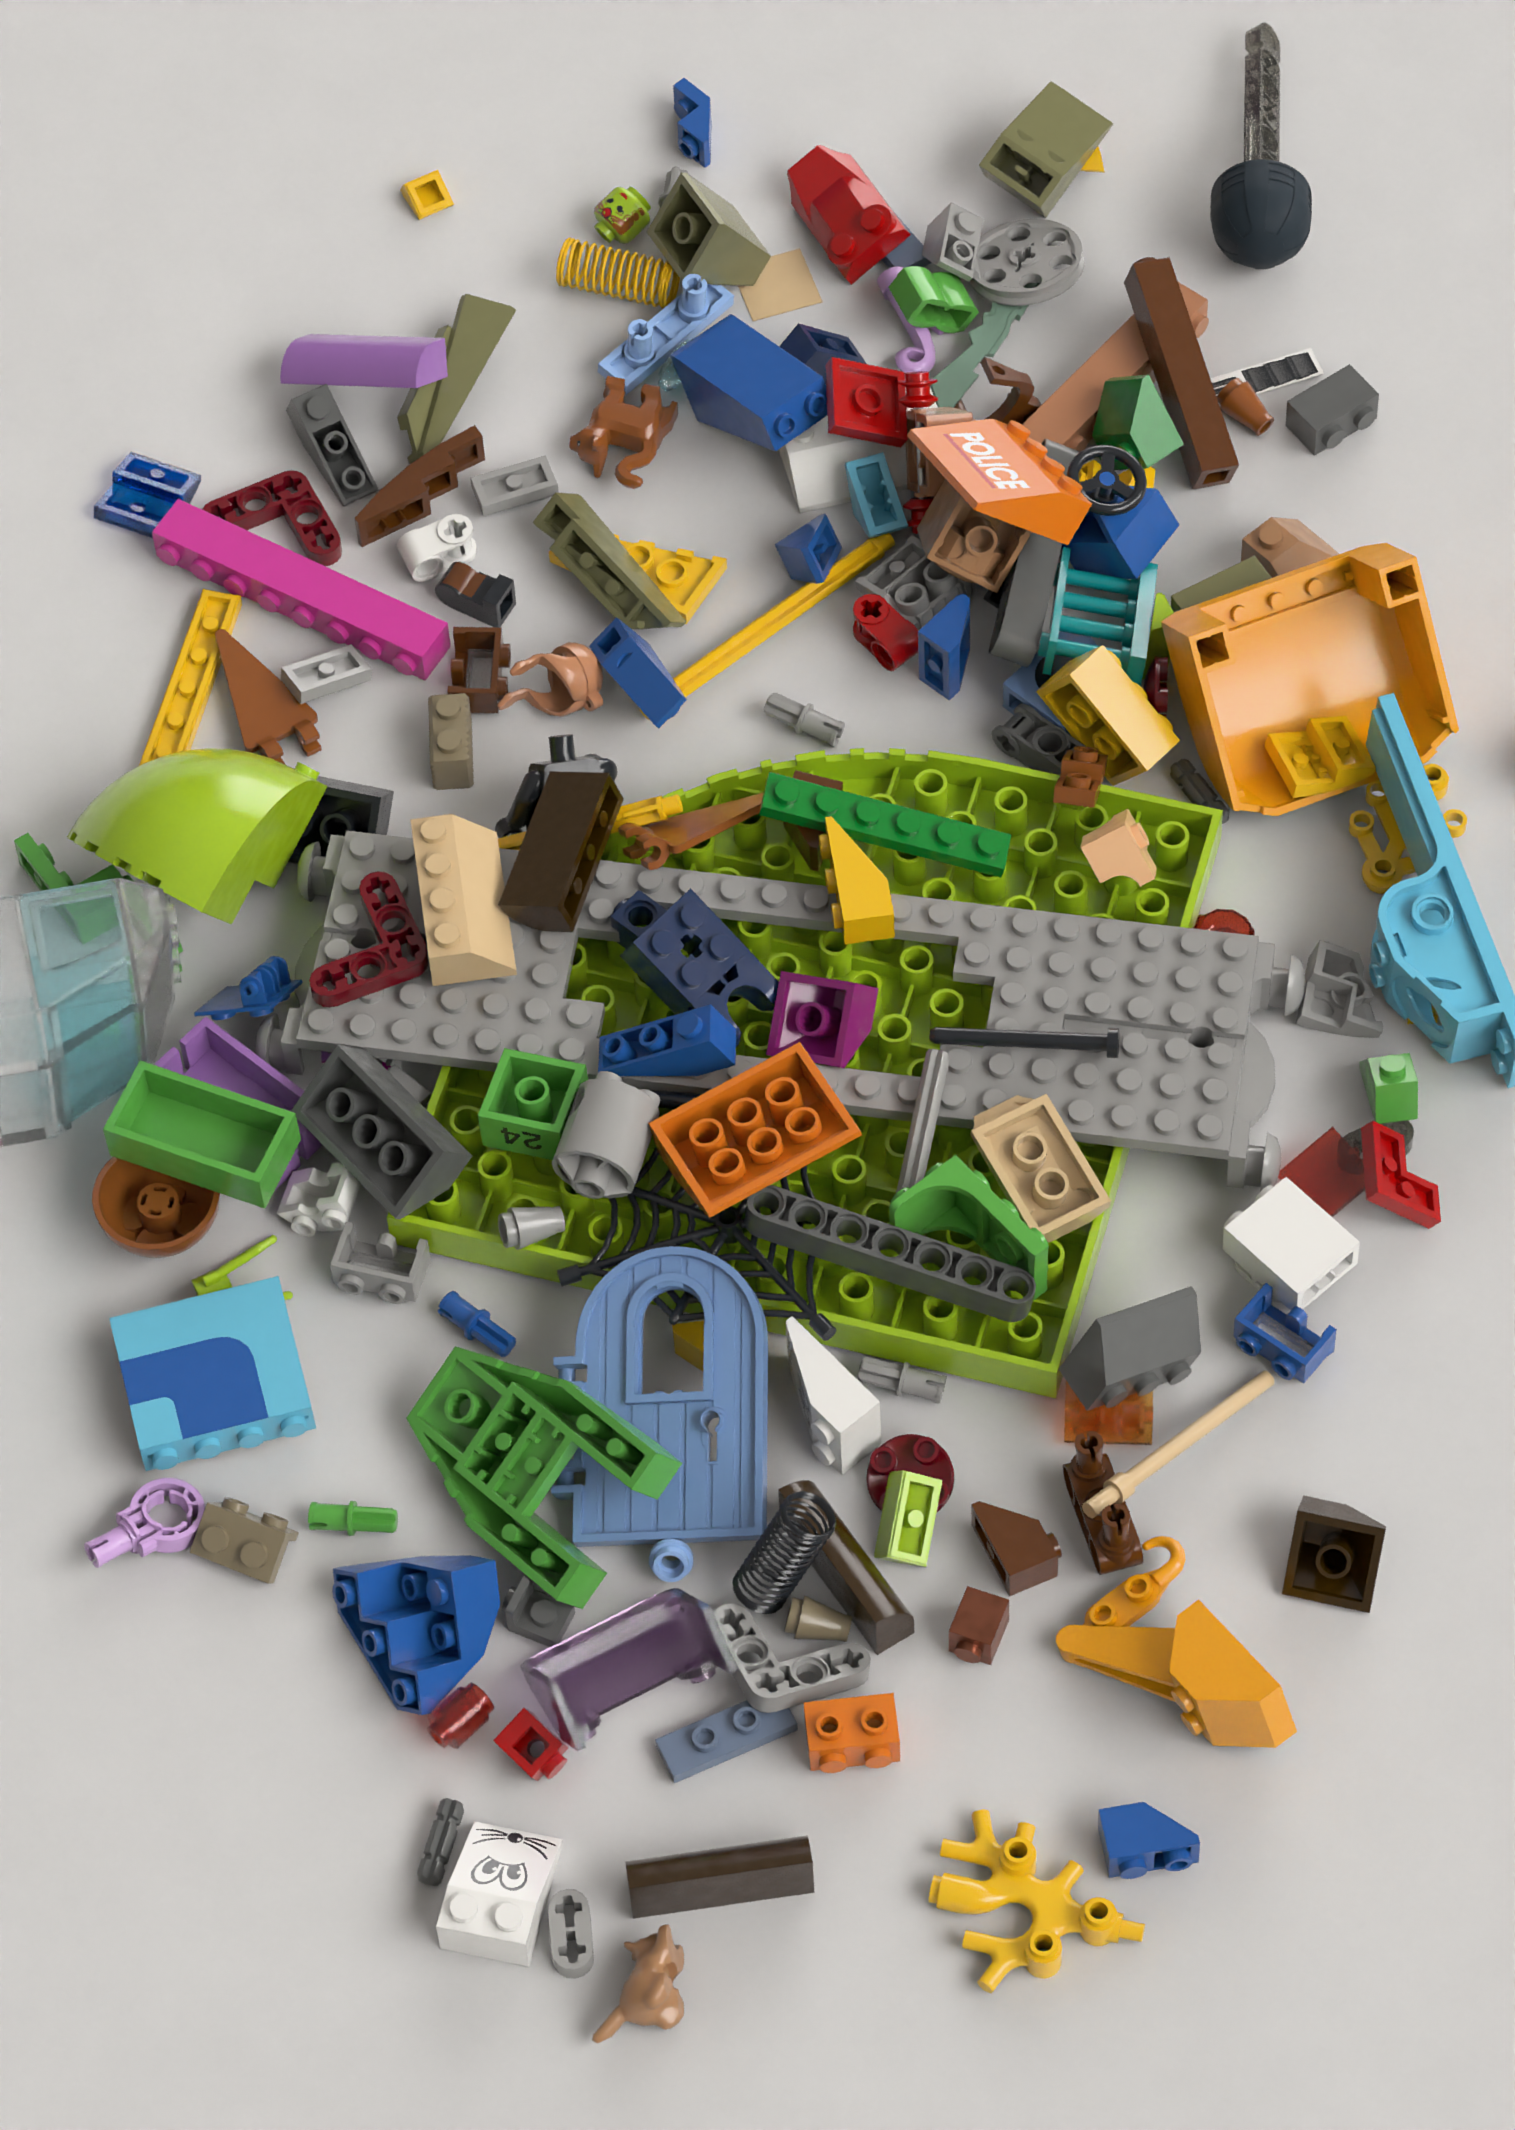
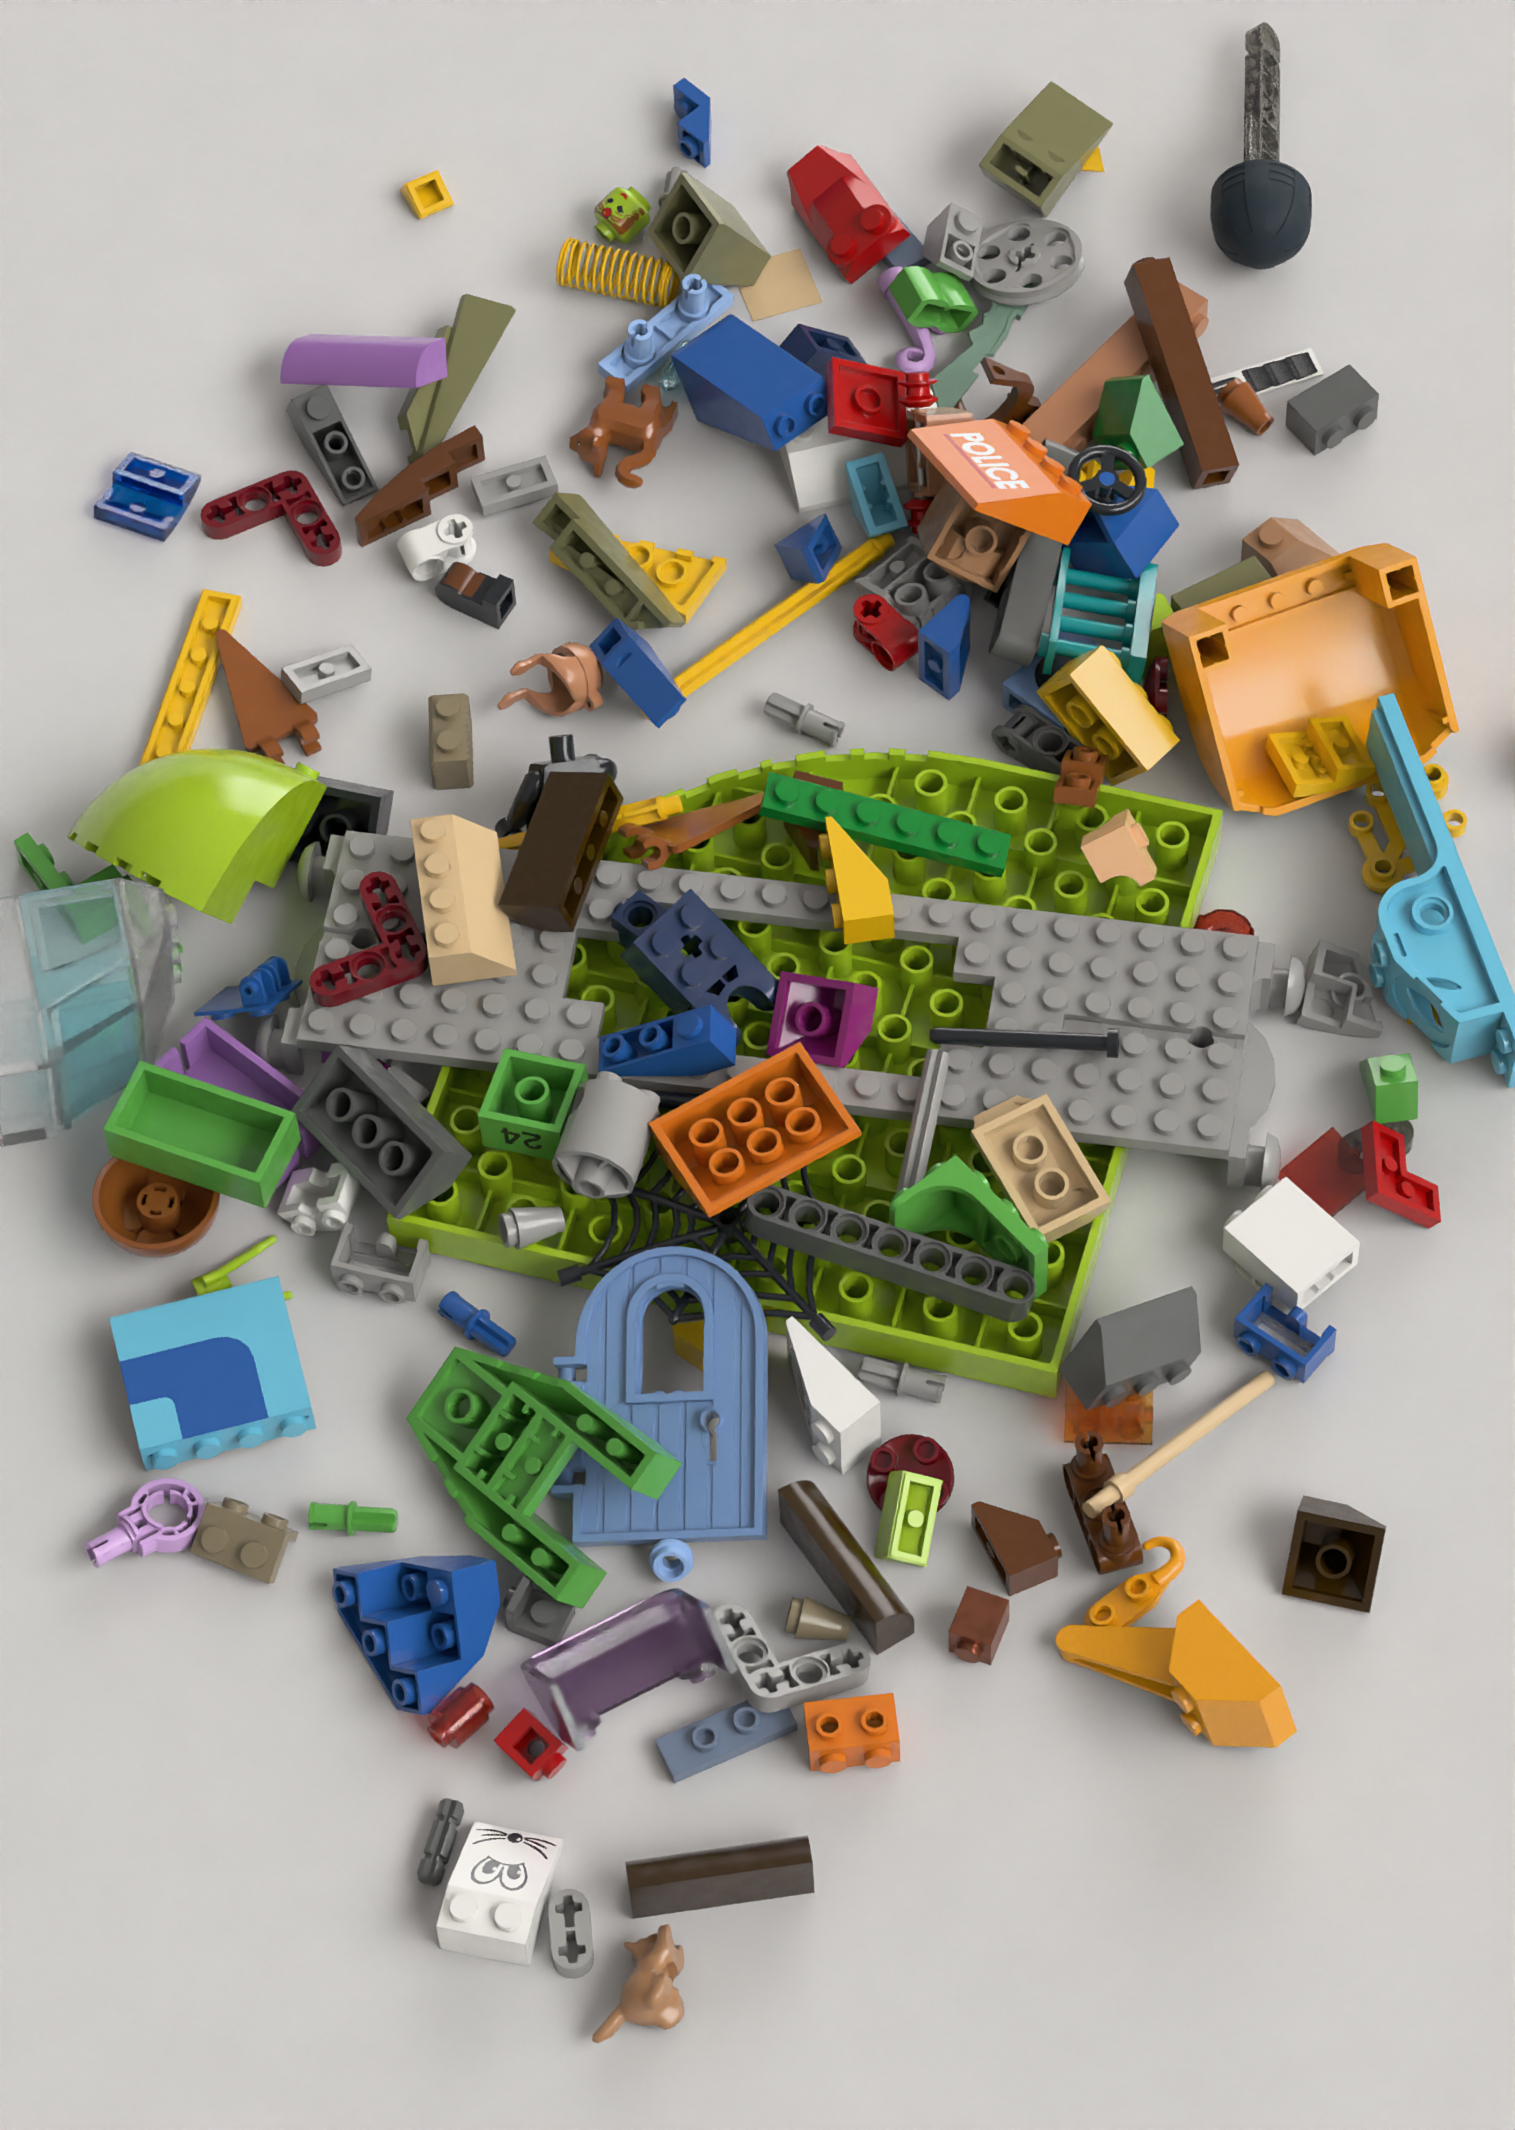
dark pink brick [152,499,451,681] -> none
reddish brown window [447,627,511,713] -> none
black piece [732,1491,836,1614] -> none
yellow plant [928,1809,1145,1993] -> none
blue slope [1098,1802,1200,1879] -> none
dark grey axle [1170,758,1230,824] -> none

